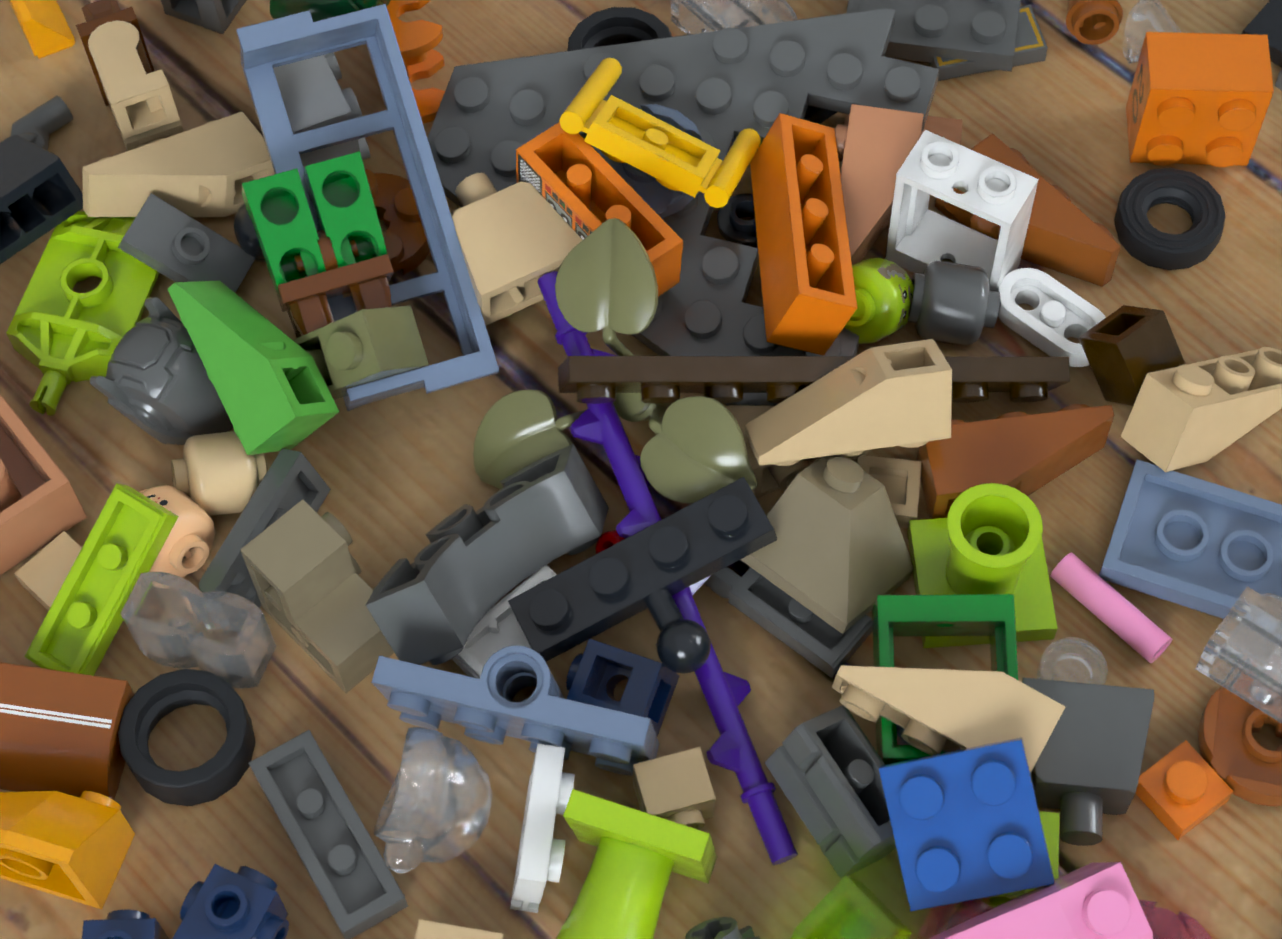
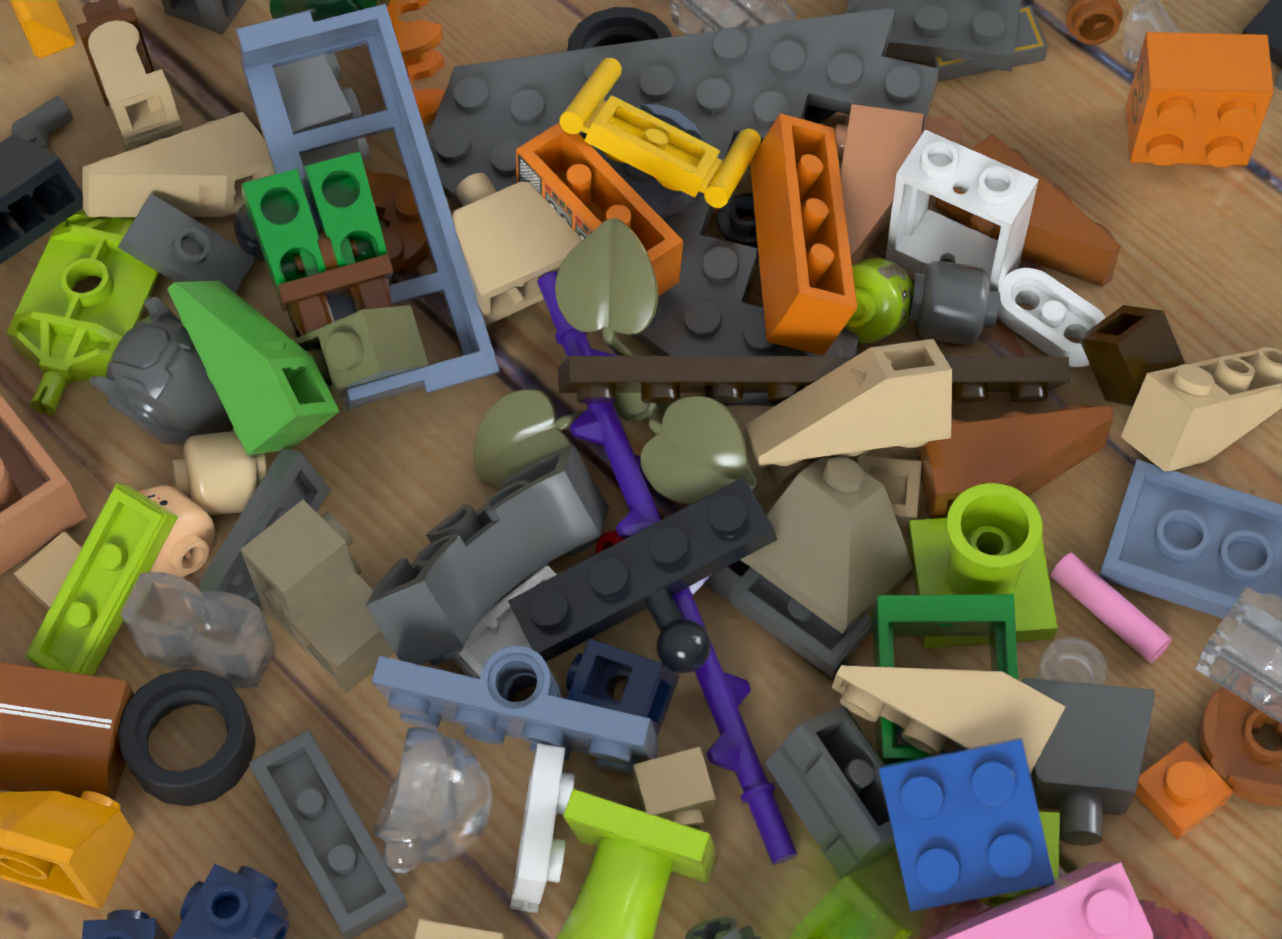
black tyre [1114,168,1226,270] -> none

